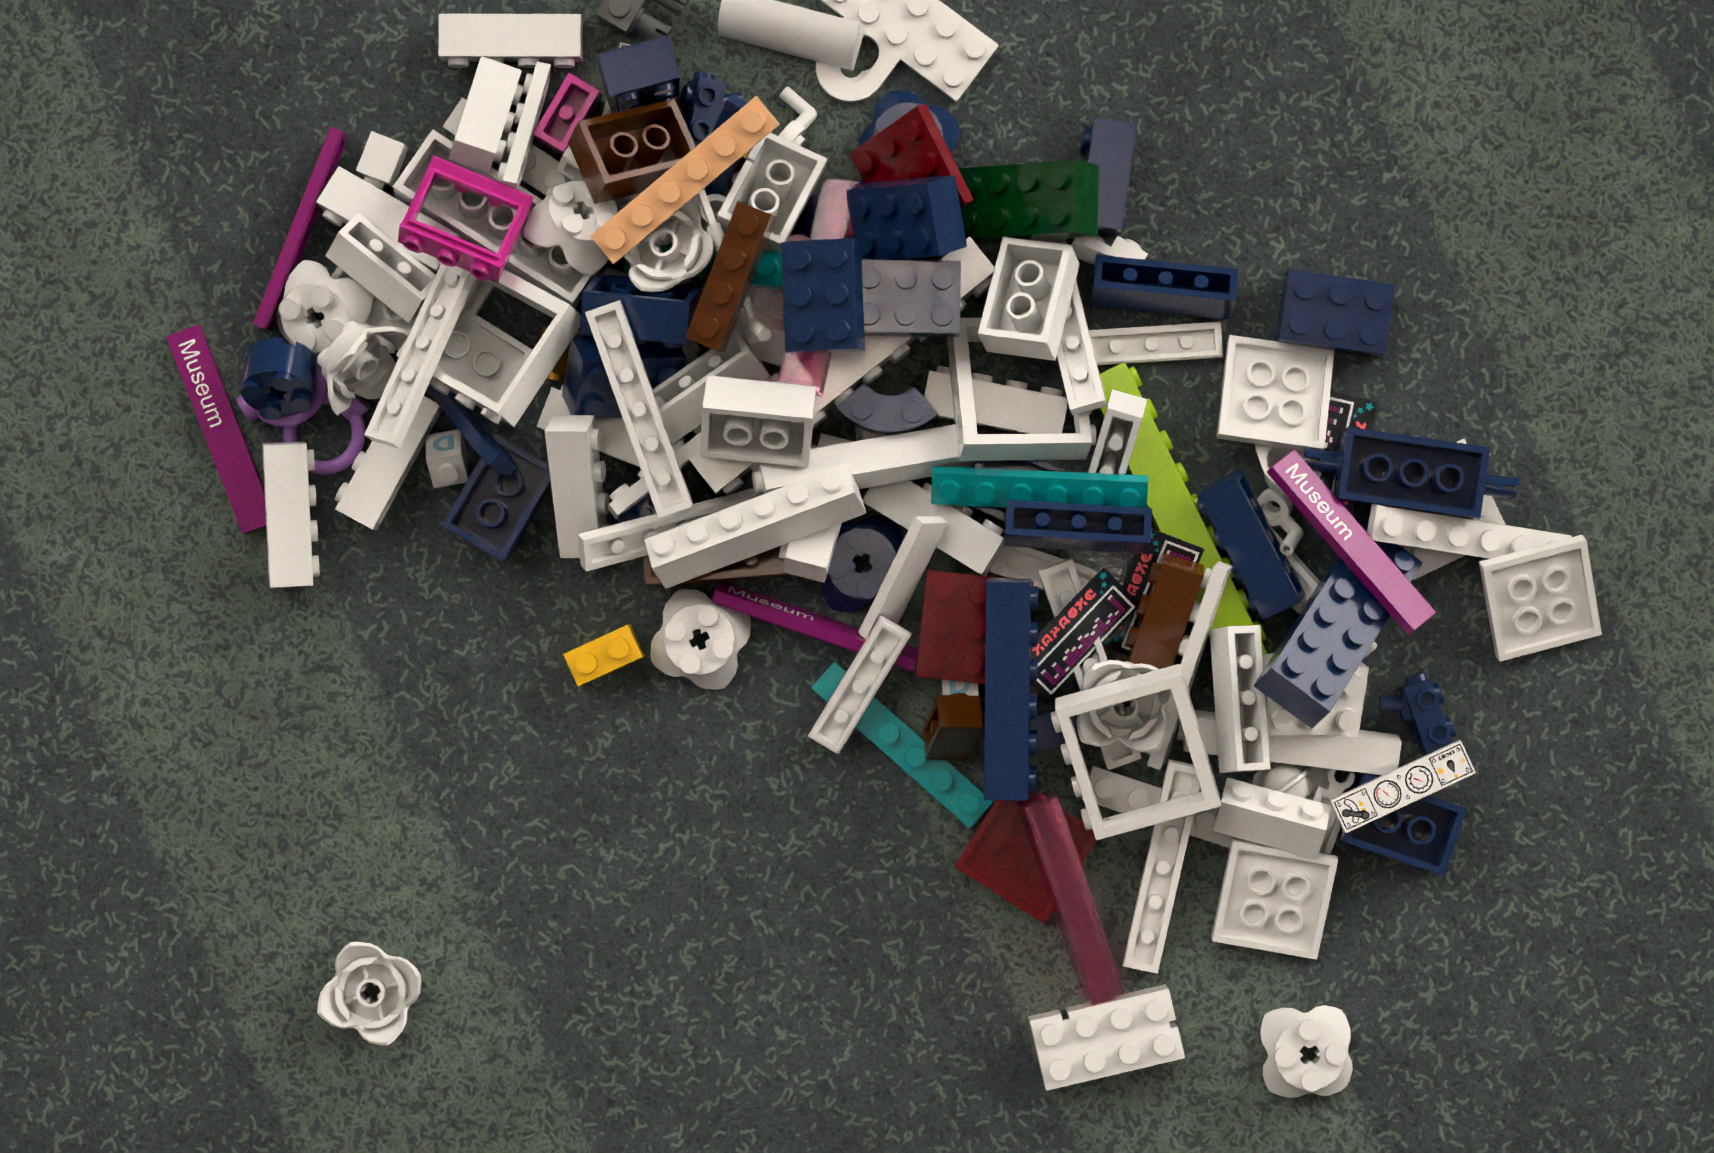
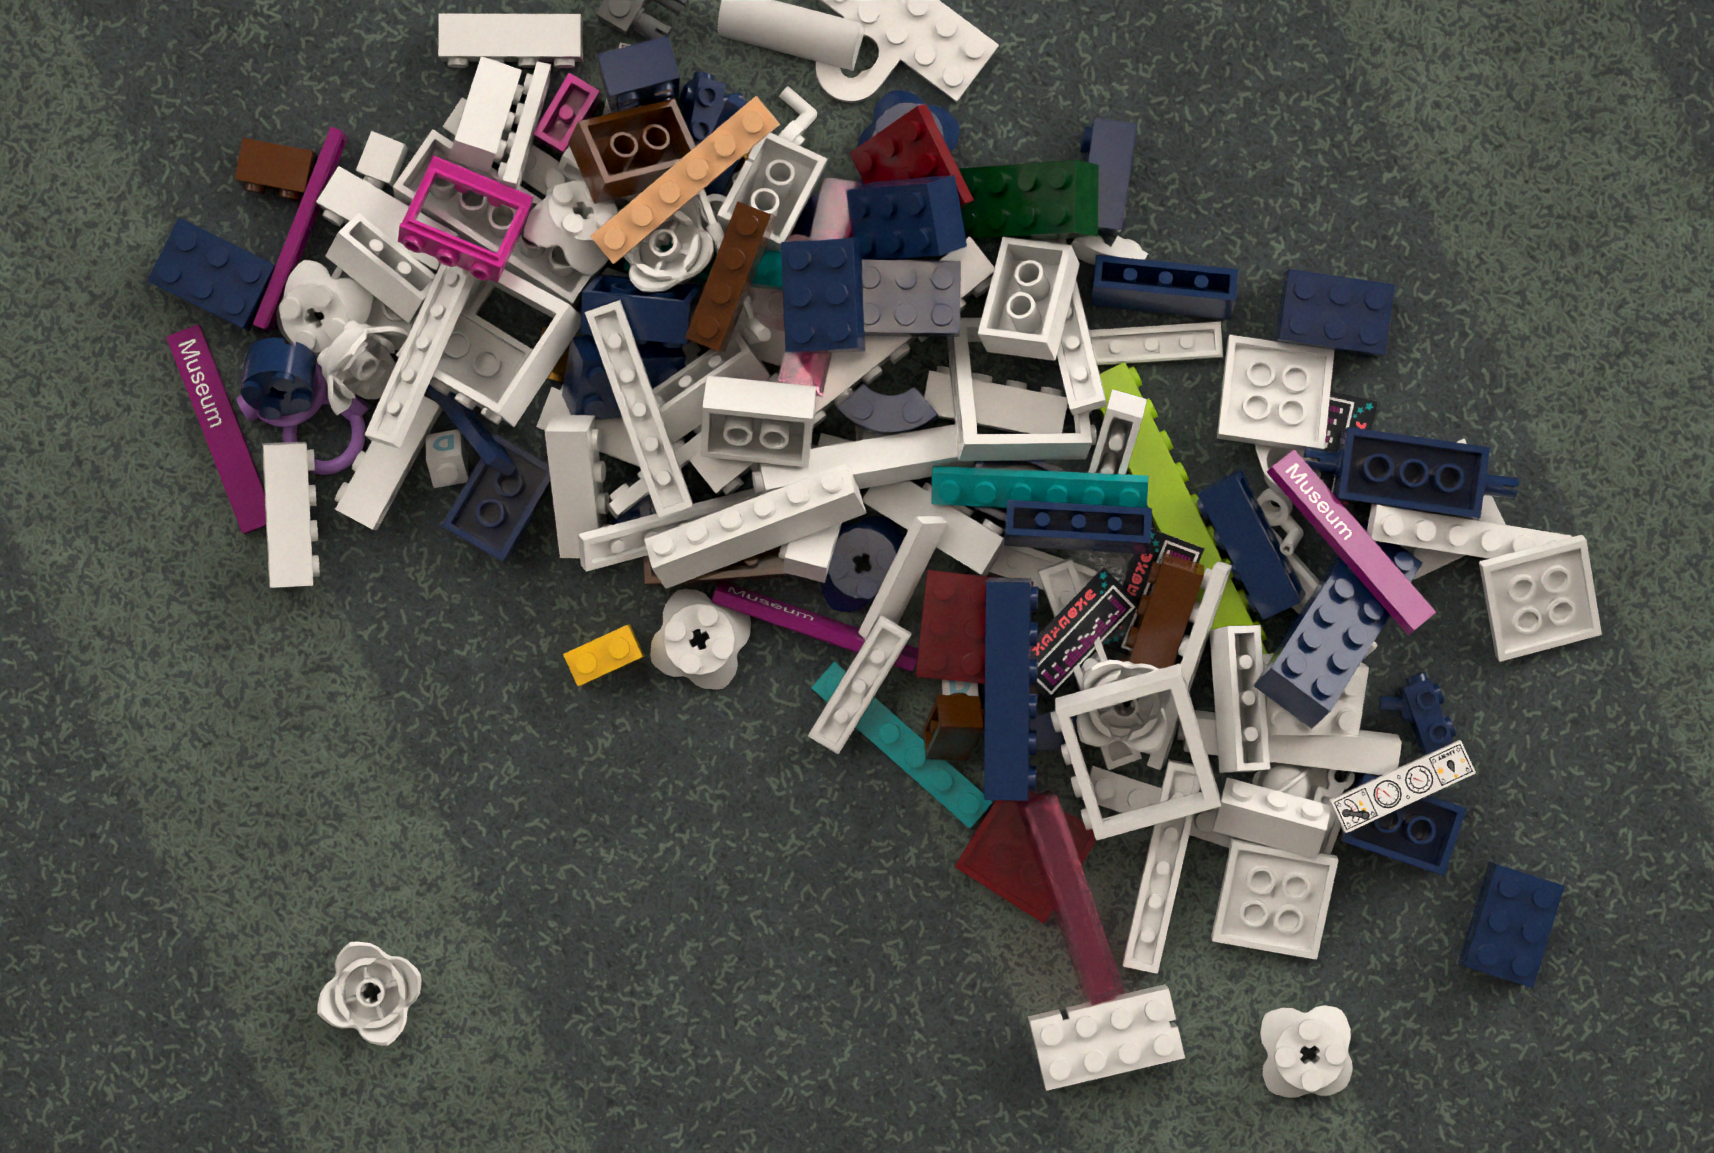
none -> dark blue brick [147,218,276,332]
none -> reddish brown brick [235,138,318,201]
none -> dark blue brick [1458,862,1565,988]

